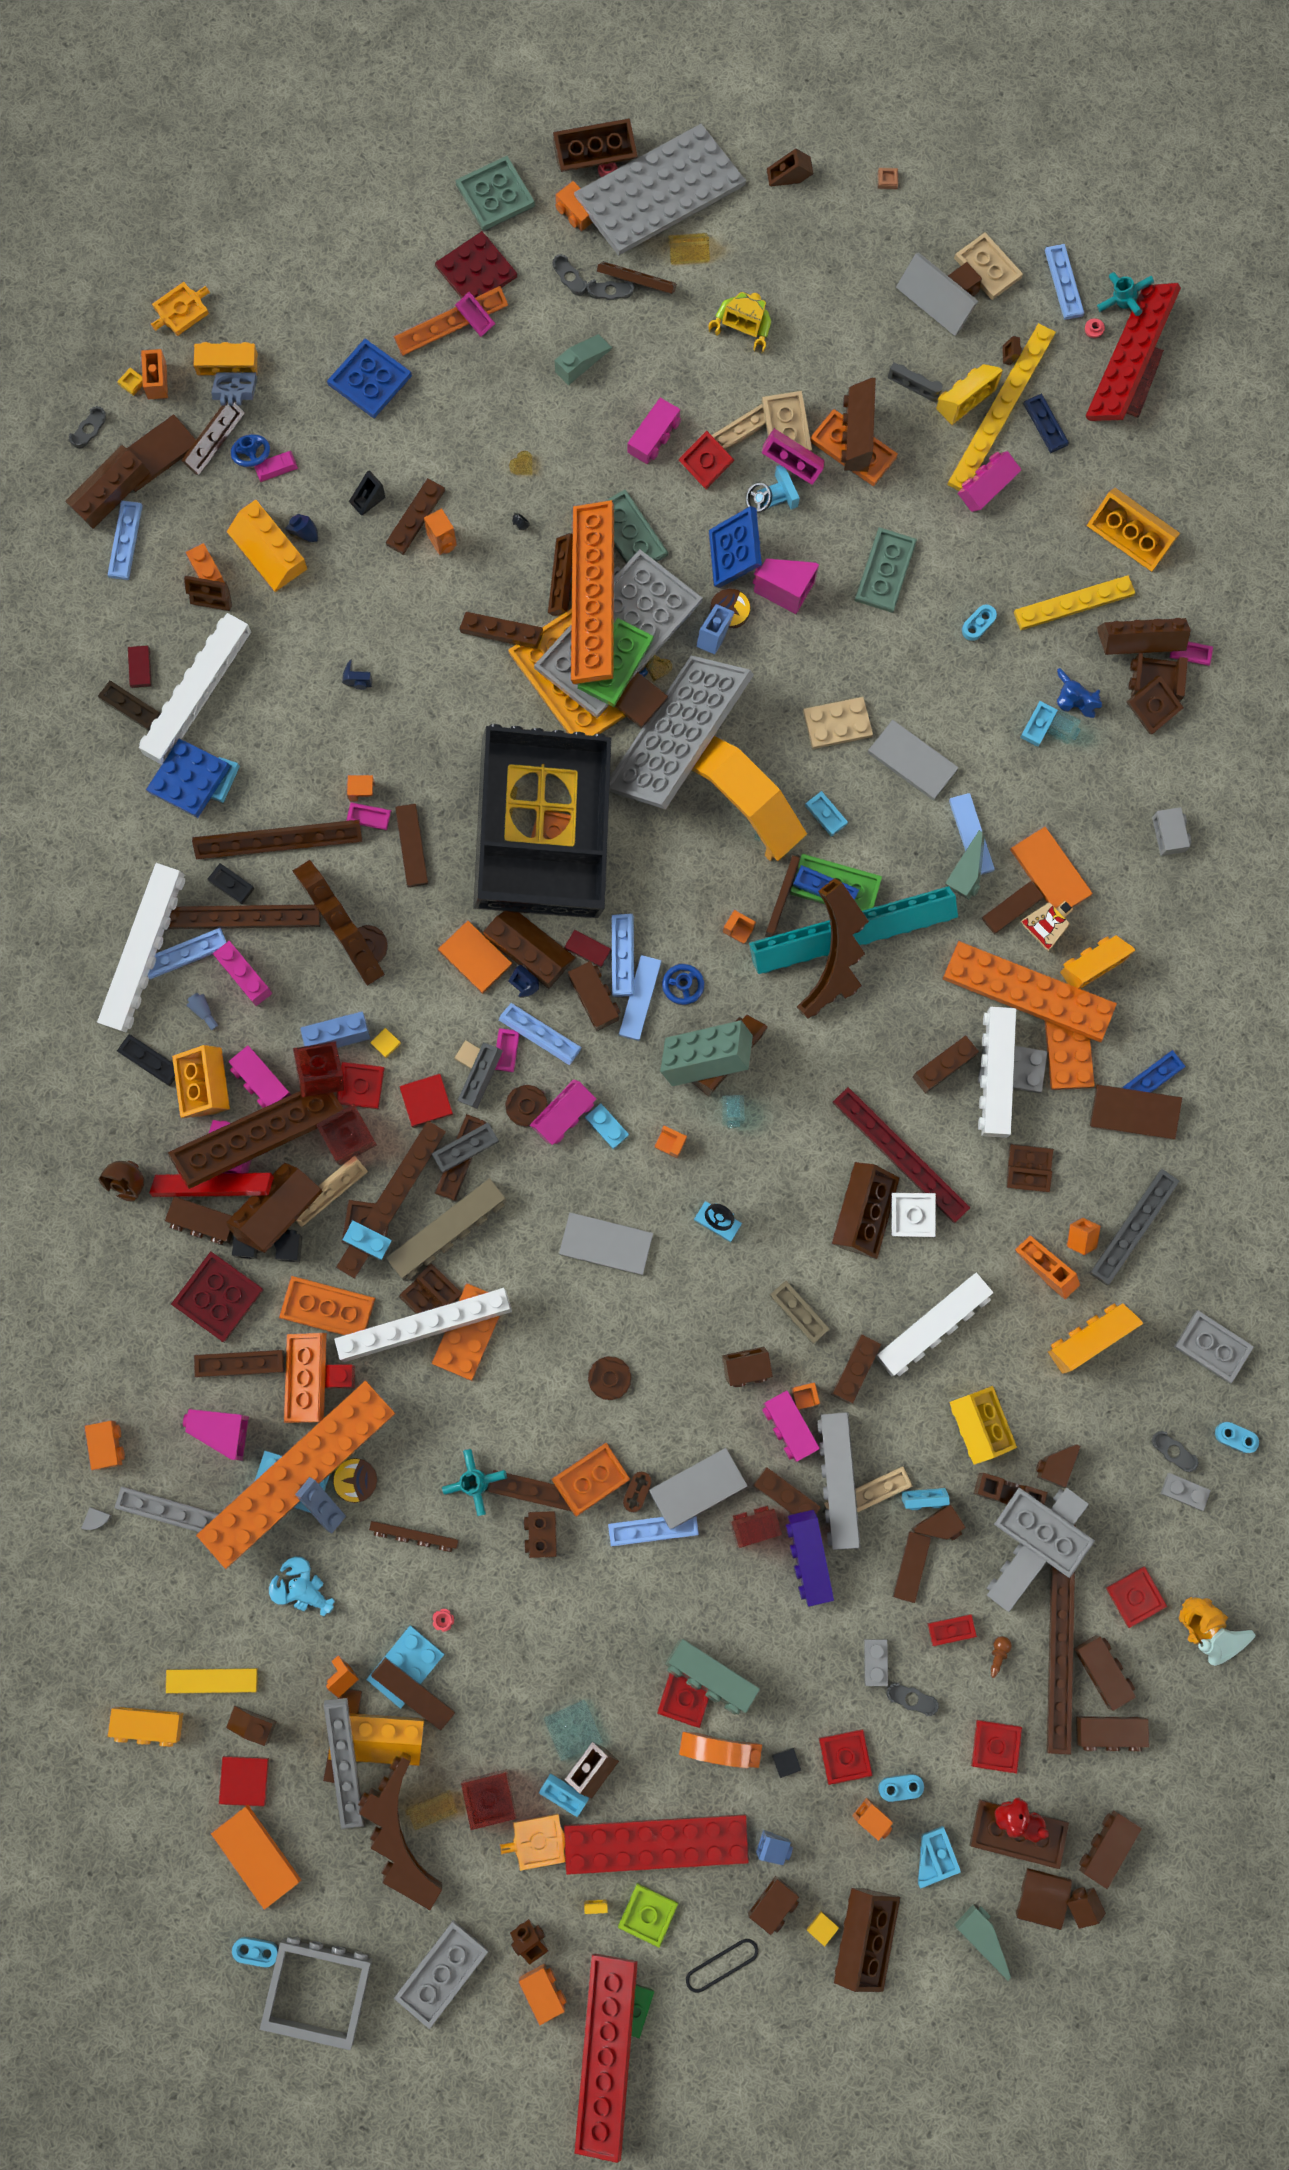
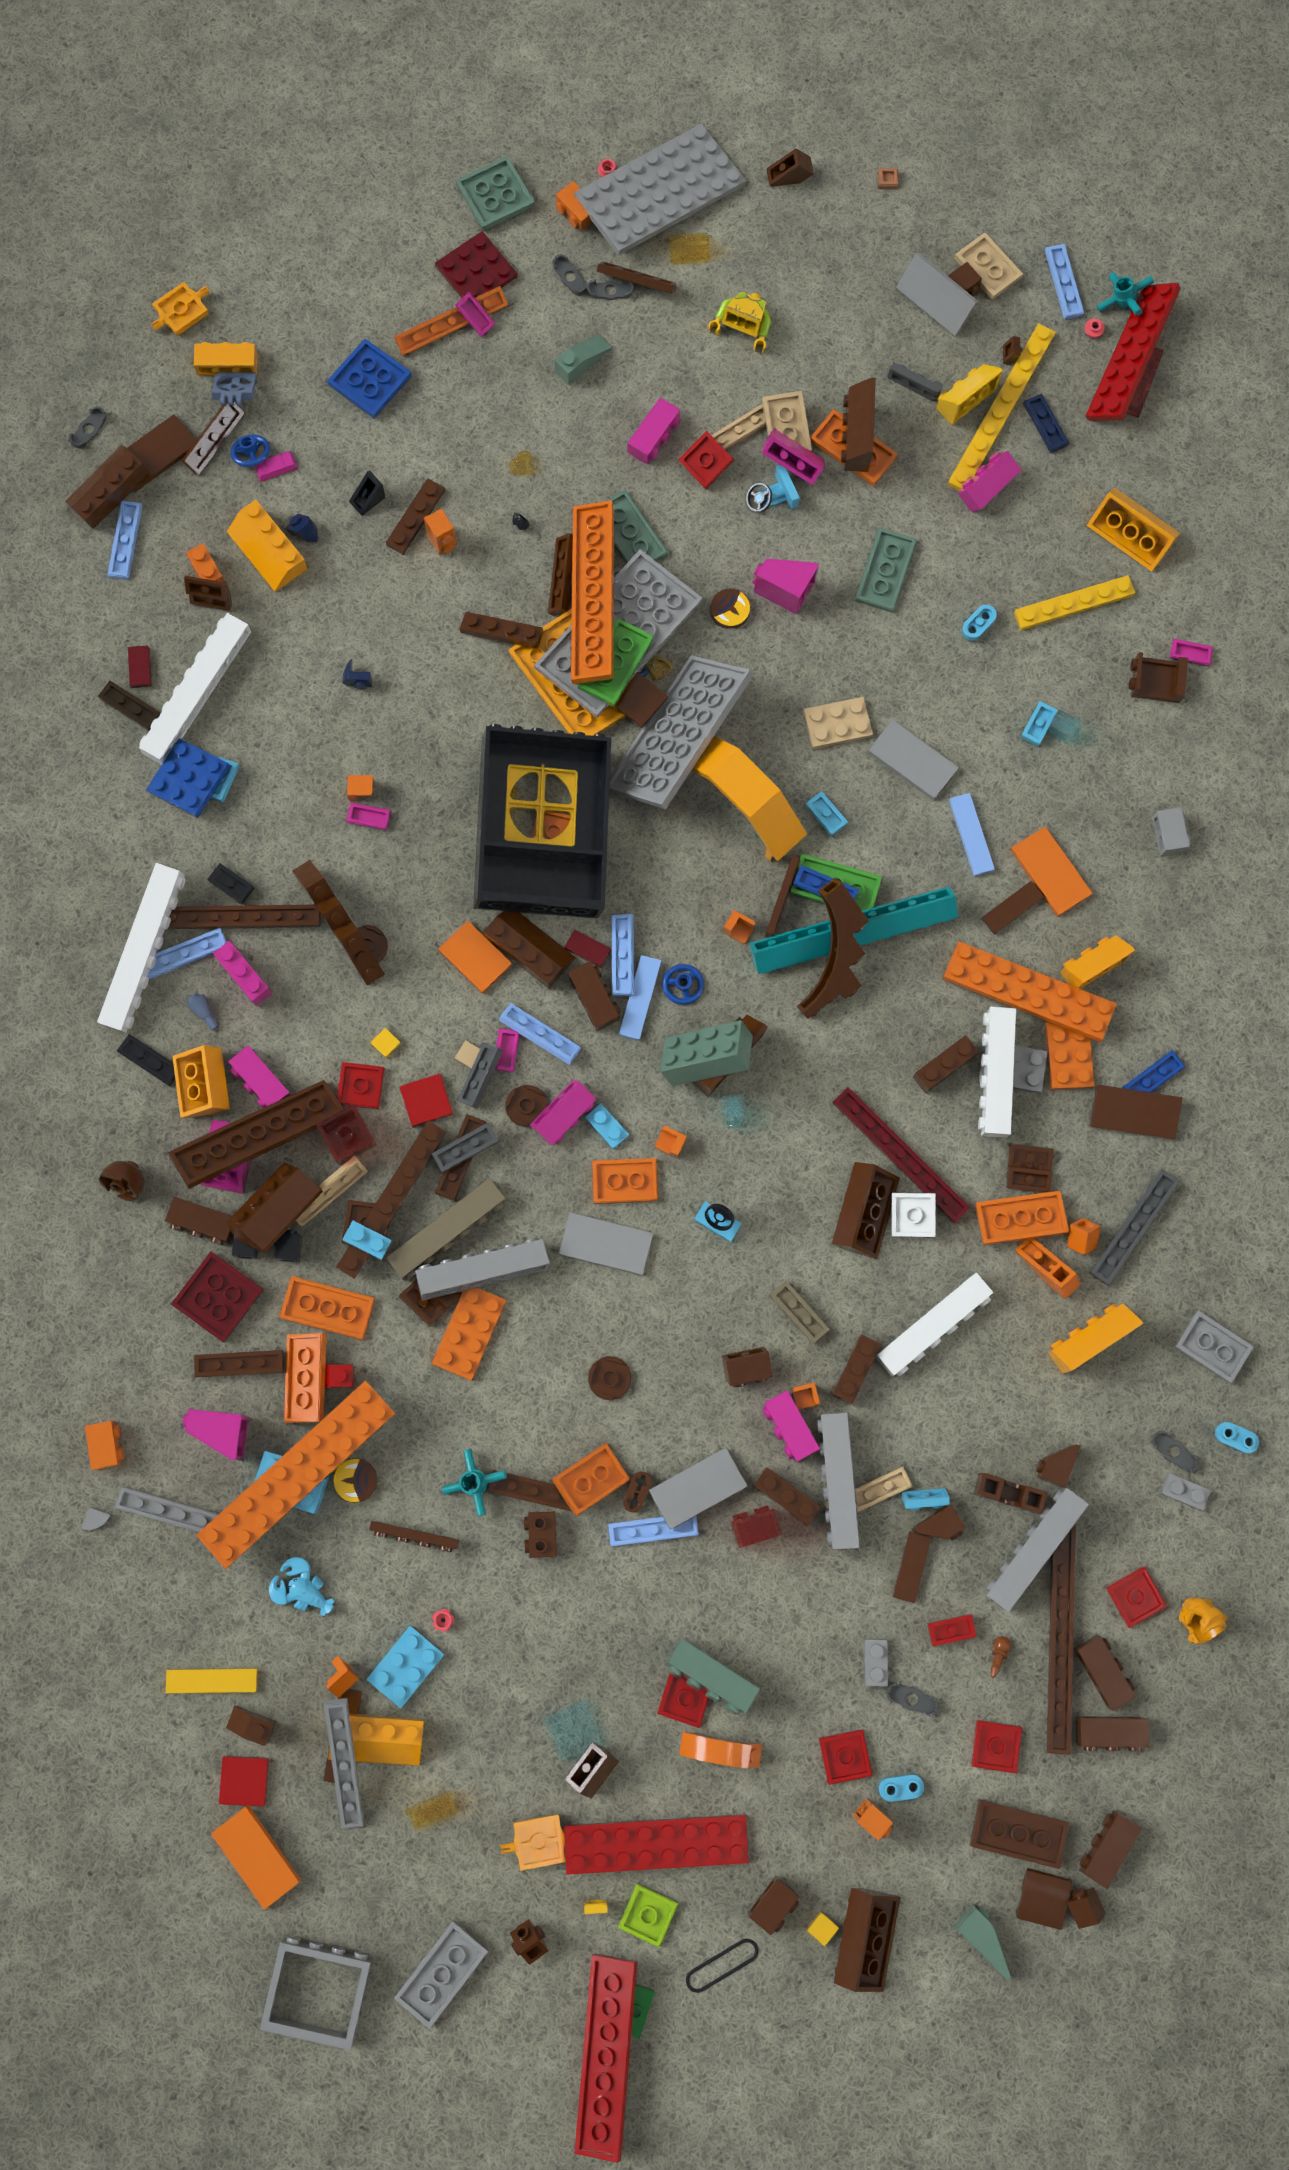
light orange brick [108,1707,183,1747] -> none
yellow tile [117,368,143,396] -> none
orange brick [141,349,168,400] -> none
red tile [149,1173,274,1197] -> none
reddish brown plate [192,819,363,860] -> none
medium azure plate [232,1937,278,1967] -> none
clear red brick [293,1041,344,1098] -> none
sand blue plate [295,1477,346,1534] -> none
medium blue brick [300,1011,371,1055] -> none
white brick [334,1288,512,1362] -> none
reddish brown arch [358,1752,442,1910] -> none
reddish brown tile [371,1657,455,1731] -> none
reddish brown tile [395,804,428,887] -> none
clear red brick [461,1769,517,1830] -> none
dark blue plate [508,964,539,998] -> none
orange brick [519,1964,567,2026] -> none
medium azure plate [539,1773,589,1817] -> none
reddish brown slope [553,118,638,172] -> none
medium blue slope [696,604,734,654] -> none
blue plate [709,506,762,588] -> none
medium blue slope [756,1830,793,1865] -> none
black tile [772,1748,801,1778] -> none
dark purple brick [786,1510,834,1607] -> none
medium azure wing [918,1826,961,1889] -> none
sand green slope [945,830,985,900] -> none
yellow slope [949,1386,1017,1465] -> none
light grey tile [994,1488,1095,1578] -> none
red animal [995,1797,1049,1843] -> none
torso [1021,901,1073,952] -> none
blue animal [1057,668,1102,718] -> none
reddish brown slope [1097,618,1191,655] -> none
reddish brown plate [1126,676,1184,734] -> none
light aqua arm [1198,1627,1256,1666] -> none
none -> light grey brick [415,1238,549,1301]
none -> orange tile [592,1158,658,1204]
none -> orange plate [975,1191,1069,1246]

